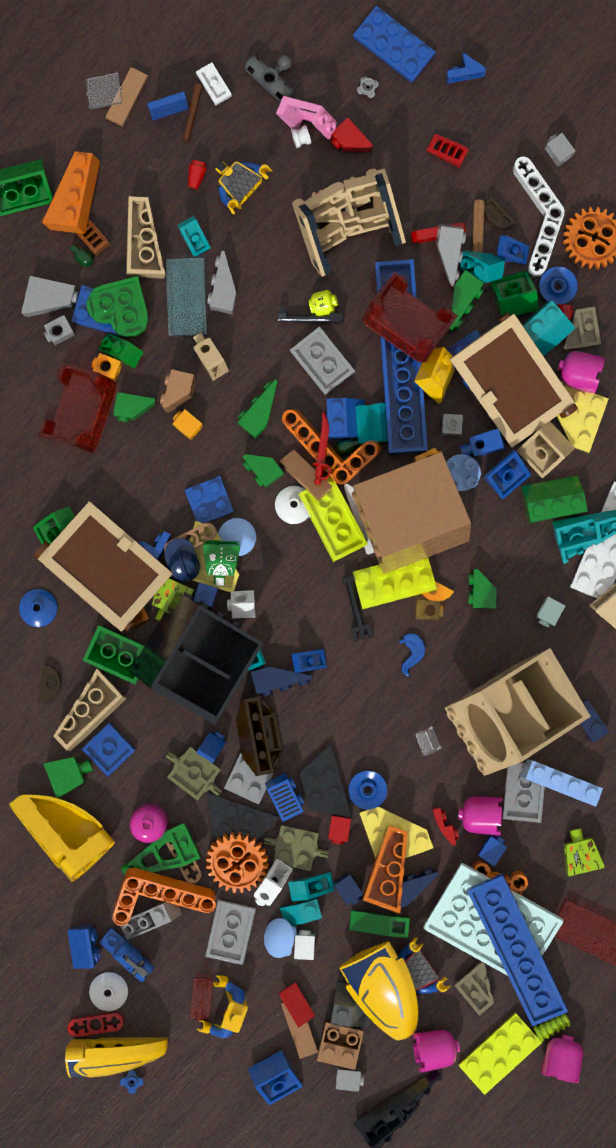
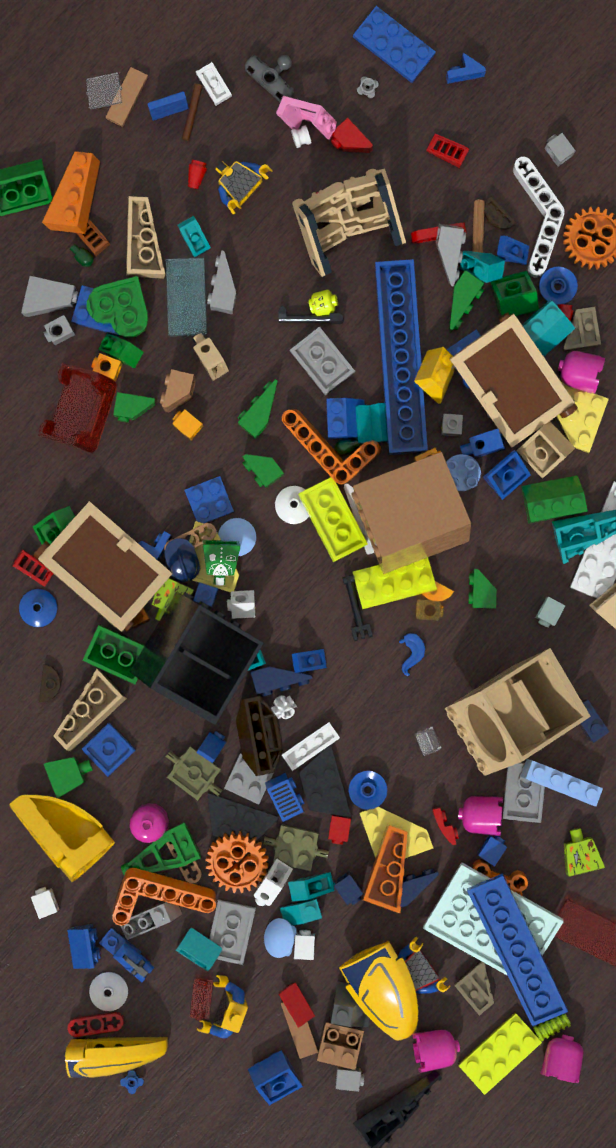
medium nougat tile [280,450,332,501] -> none
red sword [312,412,331,485] -> none
green slope [349,910,410,938] -> none
clear red windscreen [363,272,458,363] -> none
none -> red slope [12,550,53,587]
none -> white brick [31,887,60,919]
none -> teal panel [176,928,222,972]
none -> white gear [271,696,297,719]
none -> white plate [282,722,340,771]

